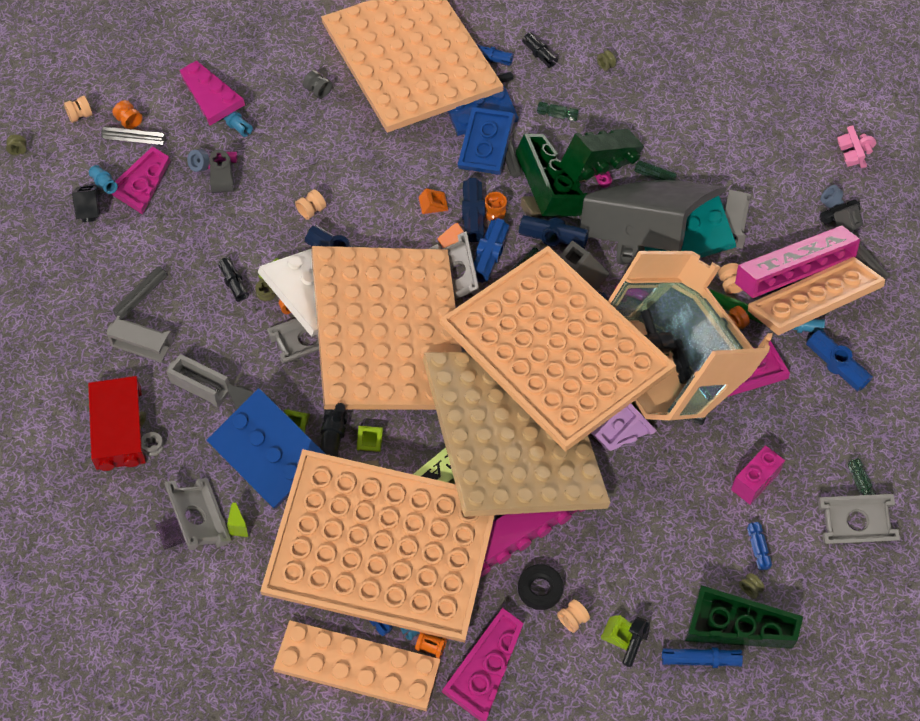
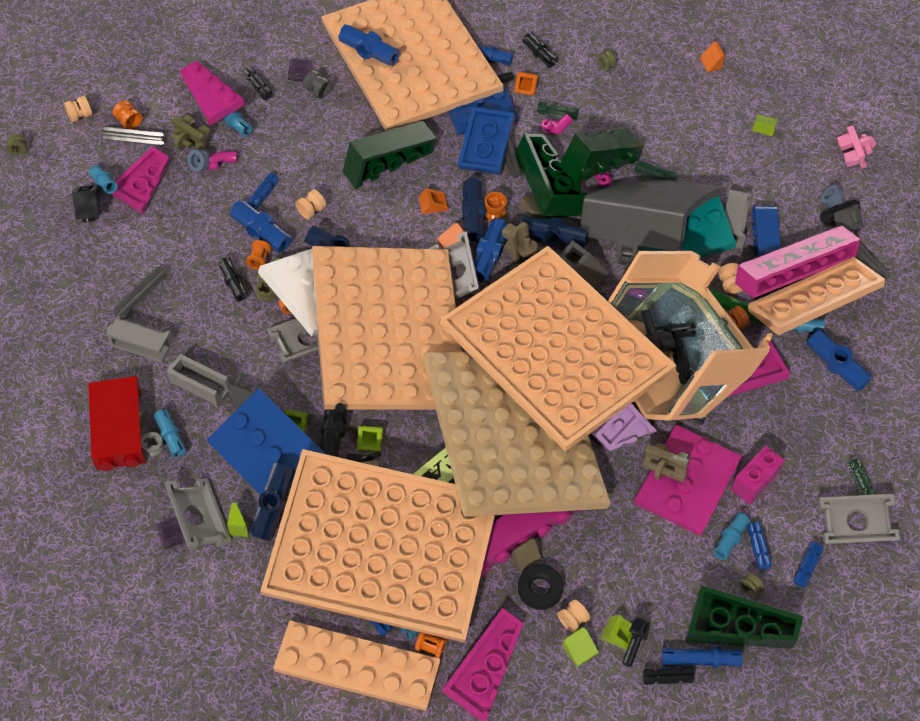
dark grey piece [209,149,234,193] -> none
none -> dark azure pin [154,409,187,458]
none -> olive hips [171,114,211,150]
none -> blue piece [230,200,292,253]
none -> black axle [243,66,273,100]
none -> orange bush [246,240,272,270]
none -> blue axle [247,173,279,210]
none -> dark blue piece [249,463,295,541]
none -> clear purple plate [288,59,312,82]
none -> blue piece [338,24,400,66]
none -> dark green wedge [342,121,437,189]
none -> black bar [347,452,381,467]
none -> dark tan hips [502,222,538,266]
none -> dark tan slope [511,538,542,573]
none -> orange slope [514,72,538,96]
none -> dark pink arm [541,113,574,135]
none -> lime slope [562,627,599,667]
none -> dark pink plate [634,425,742,536]
none -> black axle [642,667,695,685]
none -> dark tan hips [643,443,690,483]
none -> black pin [655,322,696,340]
none -> orange slope [700,41,725,72]
none -> dark azure pin [713,513,750,560]
none -> blue beam [751,206,781,258]
none -> lime slope [752,114,778,137]
none -> blue axle [794,541,824,588]

